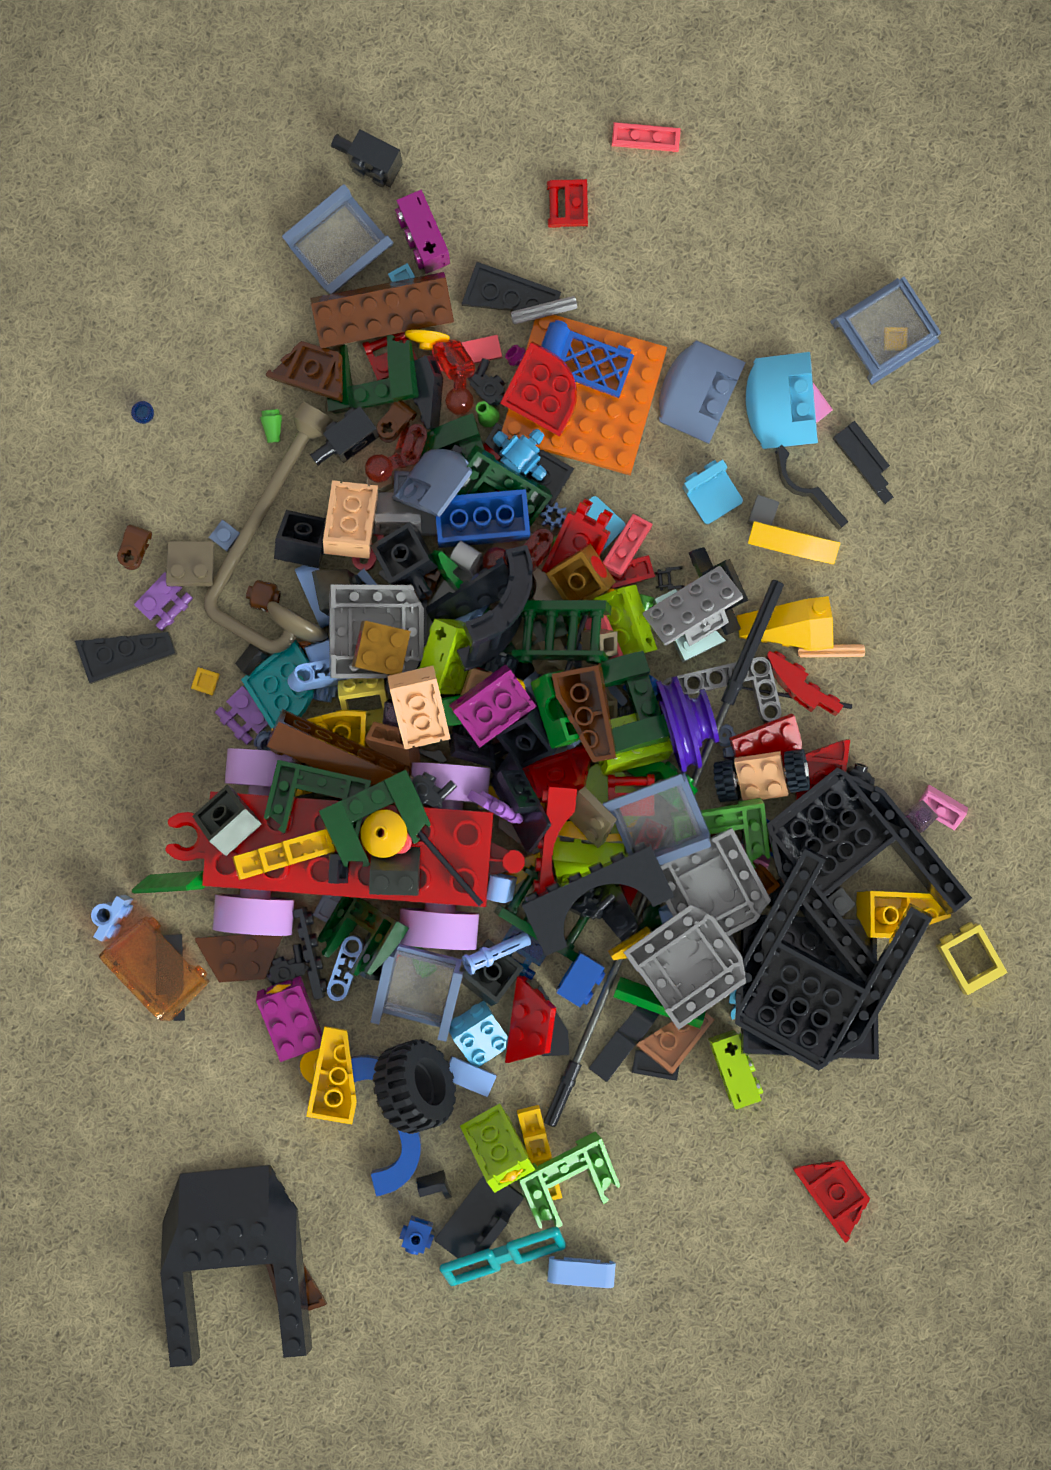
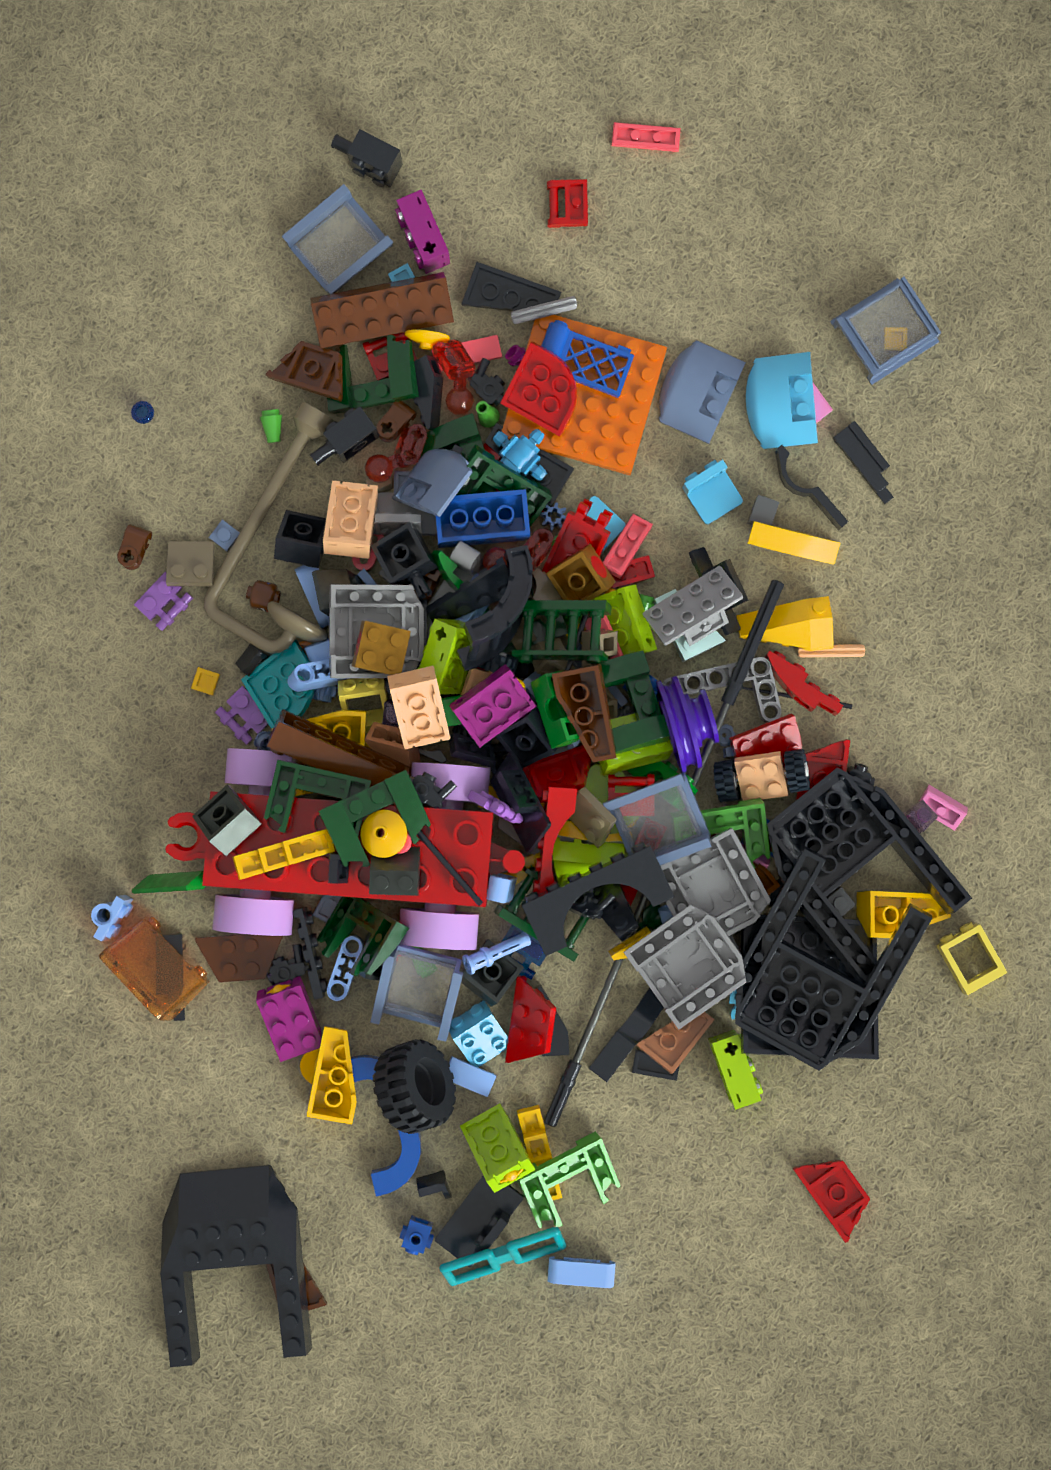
black wing [75,632,177,684] -> none
blue piece [556,950,606,1008] -> none
green slope [613,977,706,1029] -> none
black piece [654,566,685,591] -> none

